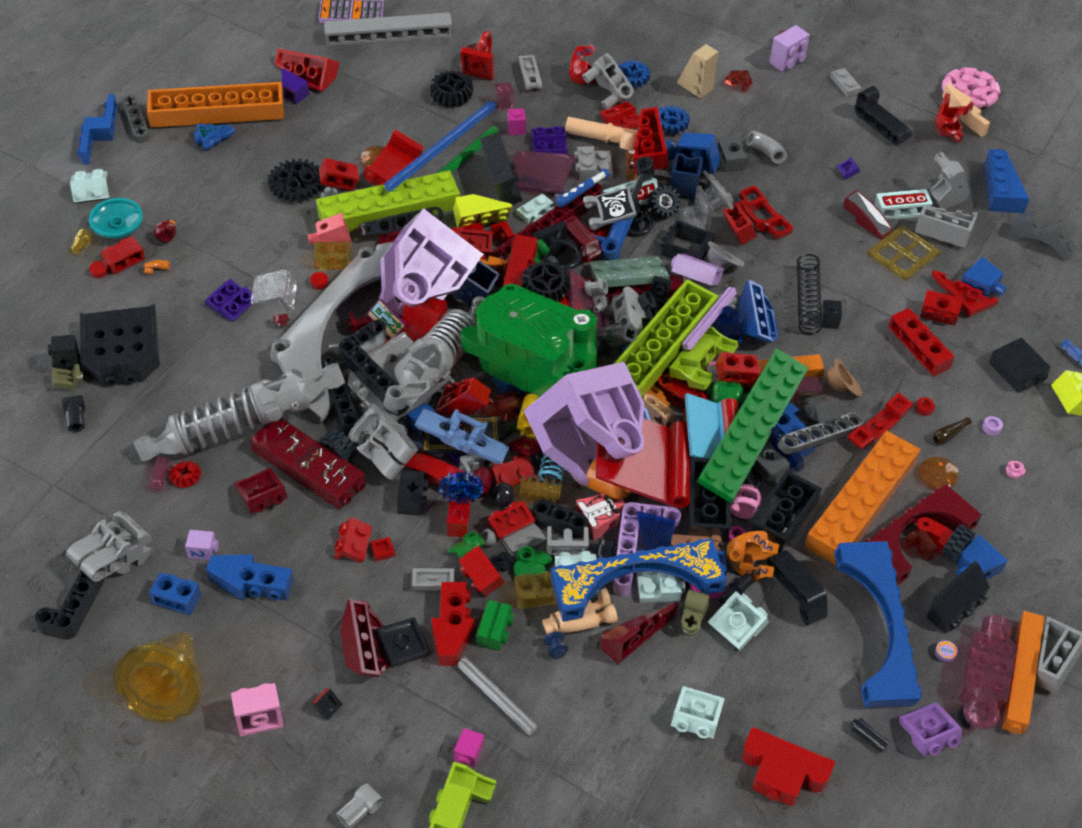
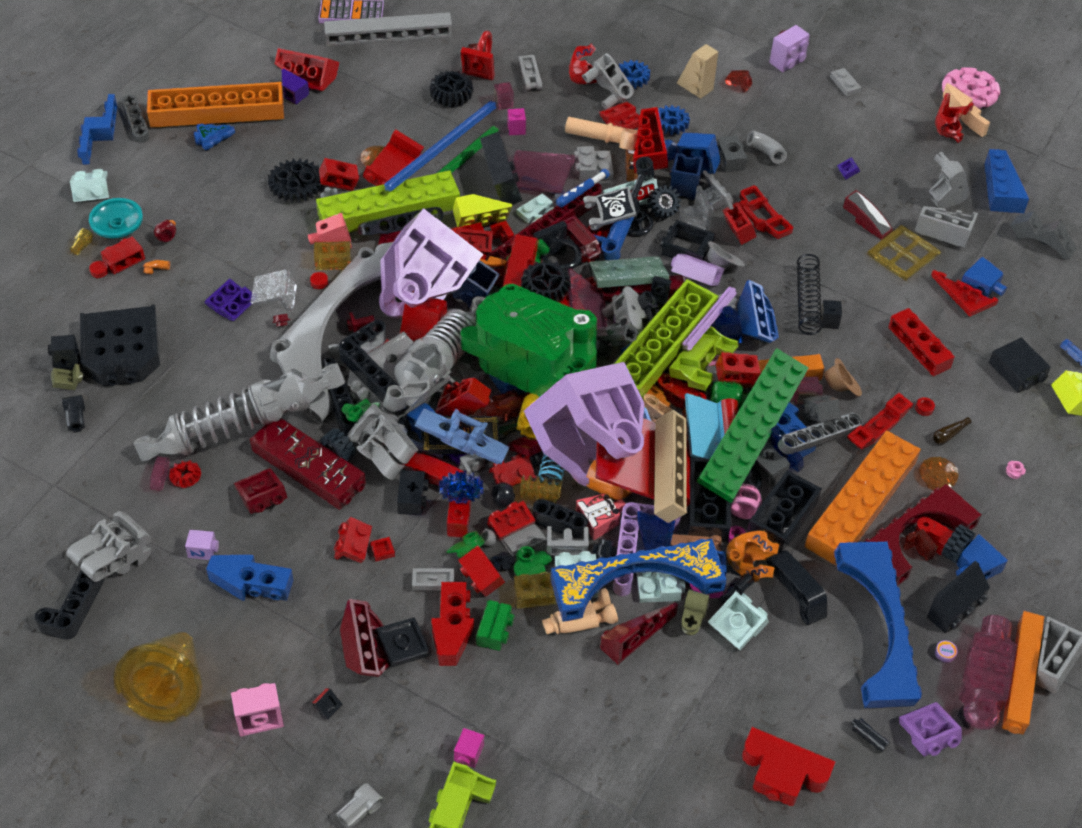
blue brick [149,572,201,615] -> none
panel [367,299,406,339] -> none
light grey axle [458,657,537,735] -> none
dark red brick [470,467,493,498] -> none
dark purple slope [531,126,568,157] -> none
dark blue wheel [543,631,569,659] -> none
light grey piece [585,278,609,313] -> none
light aqua plate [671,686,725,739] -> none
black beam [855,86,912,145] -> none
light aqua brick [874,189,932,220] -> none
red brick [920,290,963,326] -> none
lavender tile [982,416,1003,435] -> none
none -> green plate [342,398,380,422]
none -> tan brick [654,410,686,523]

